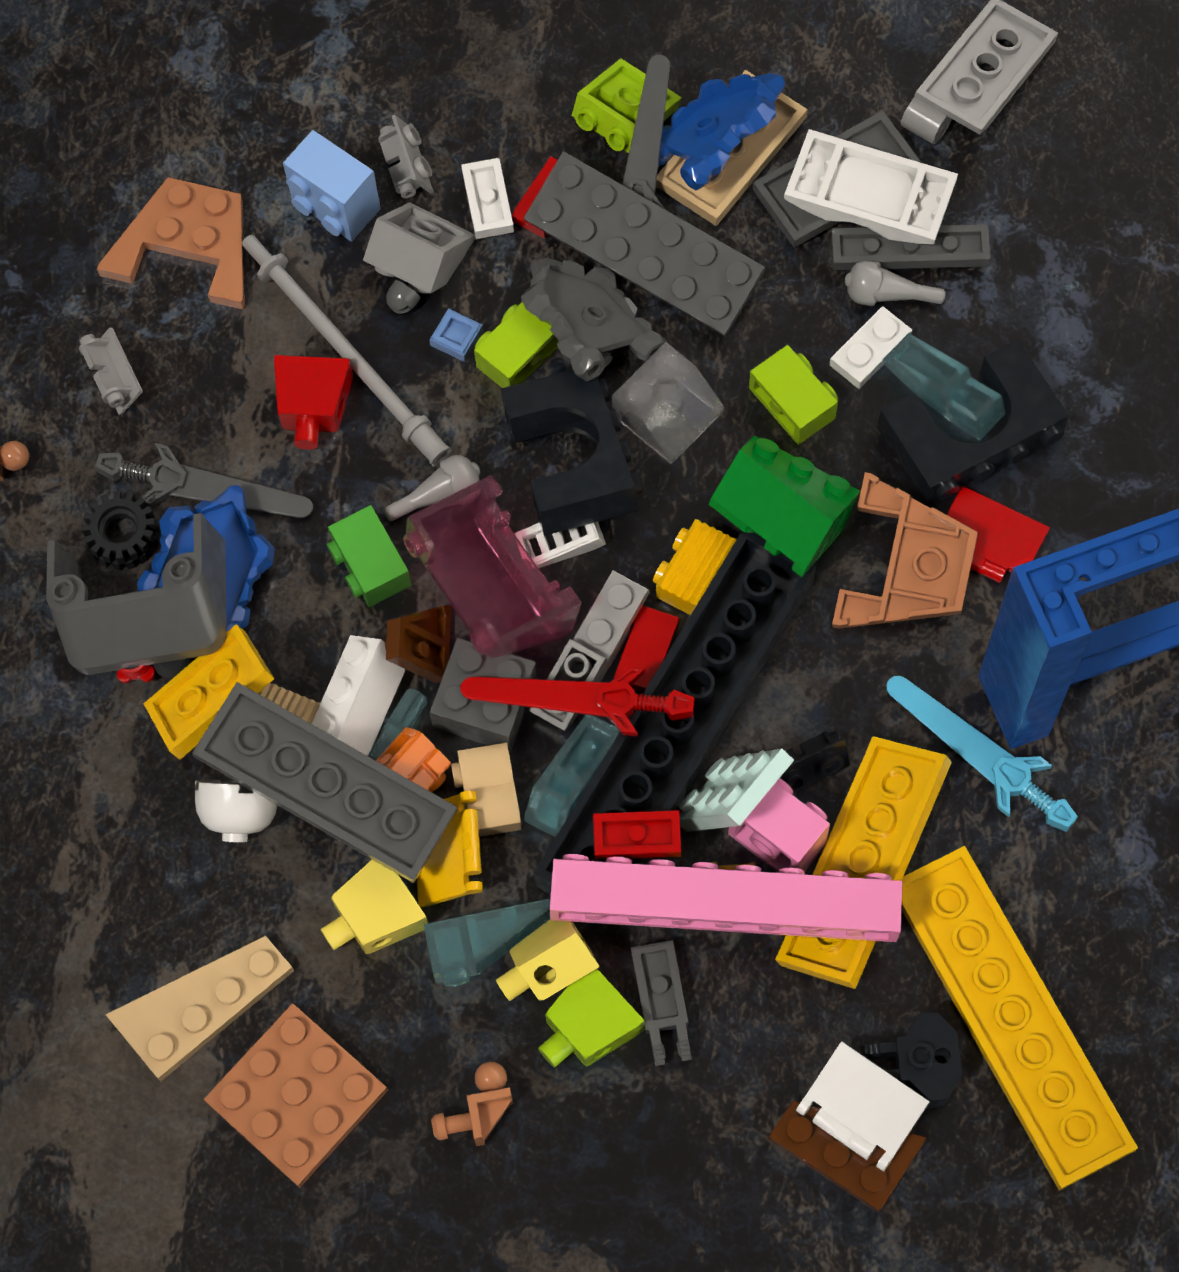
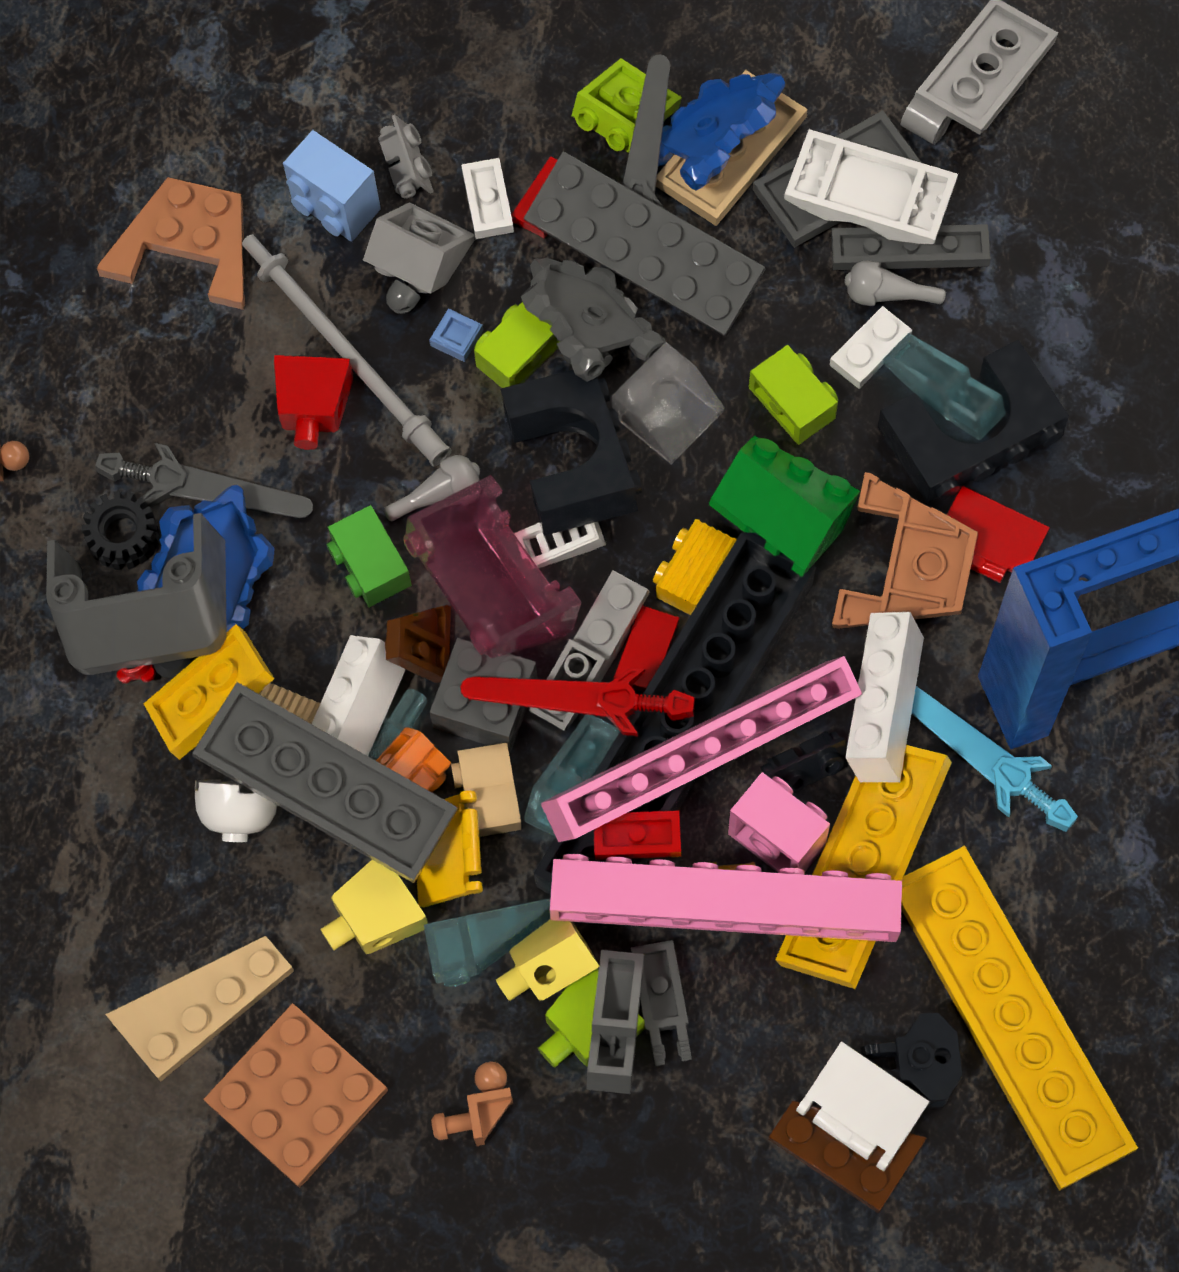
light grey hinge [79,328,143,415] -> none
light aqua plate [679,748,794,832] -> none
none -> bright pink brick [540,656,862,842]
none -> dark grey slope [587,950,644,1094]
none -> white brick [845,612,924,782]

